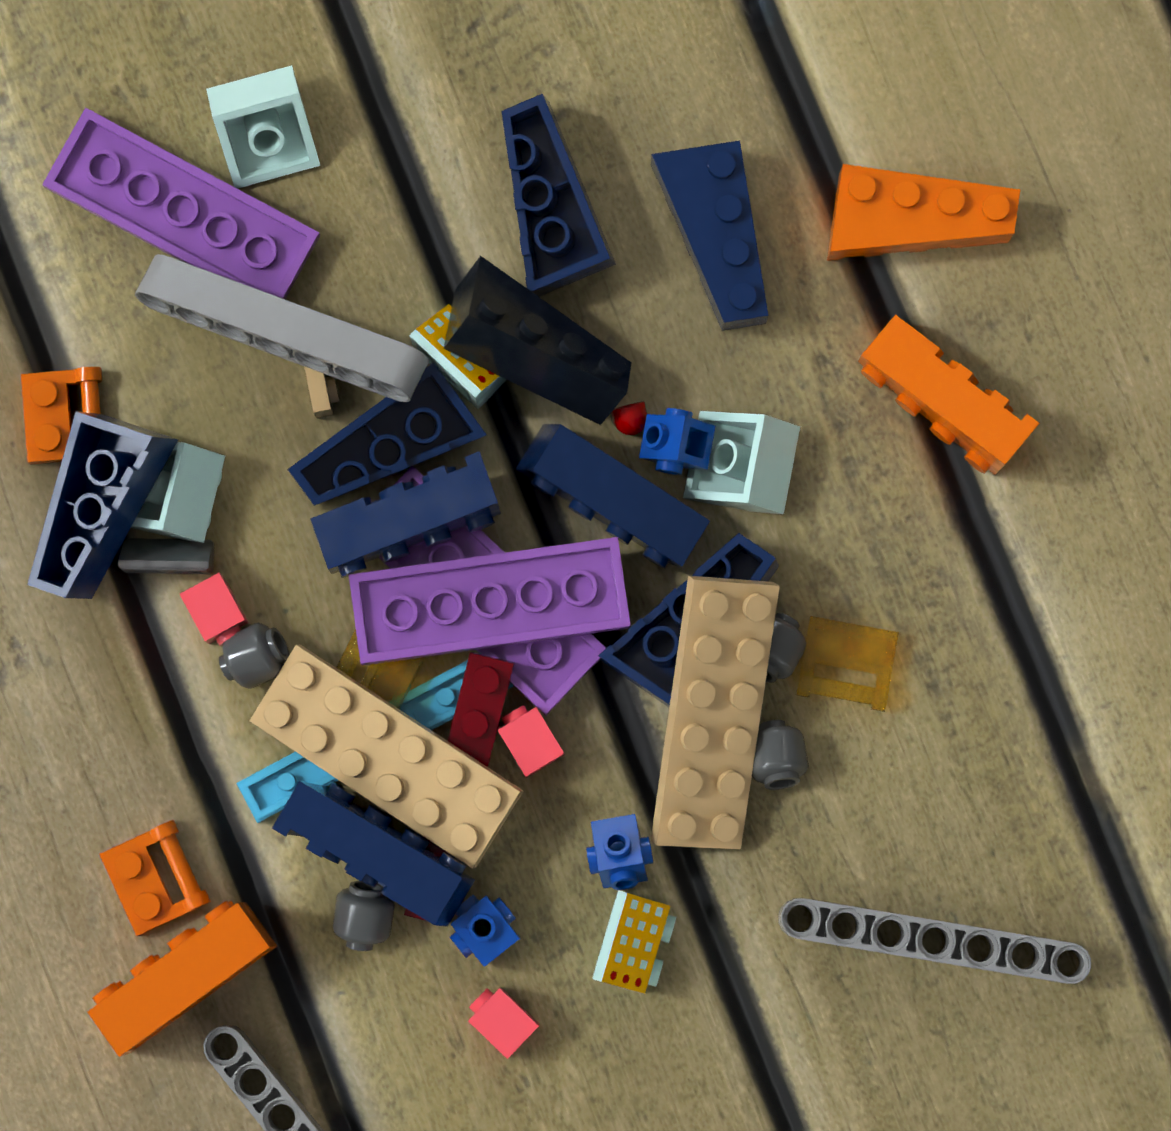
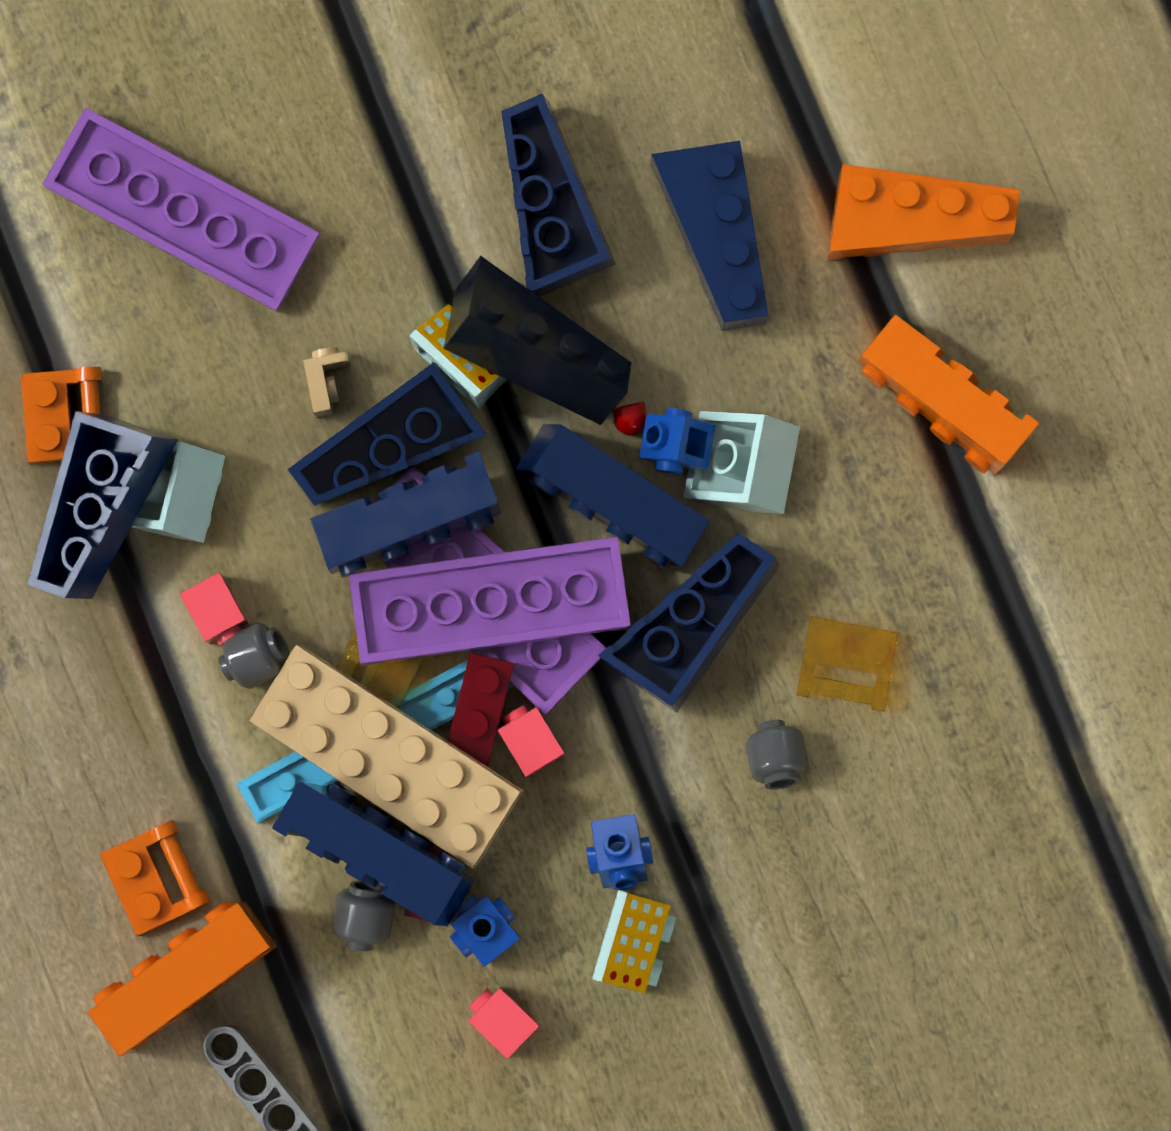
flat silver slope [118,538,214,574] -> none
light grey beam [135,254,429,402] -> none
light aqua slope [206,65,320,189] -> none
tan plate [651,576,780,849] -> none
dark grey head [766,613,806,683] -> none
light grey beam [778,898,1091,984] -> none

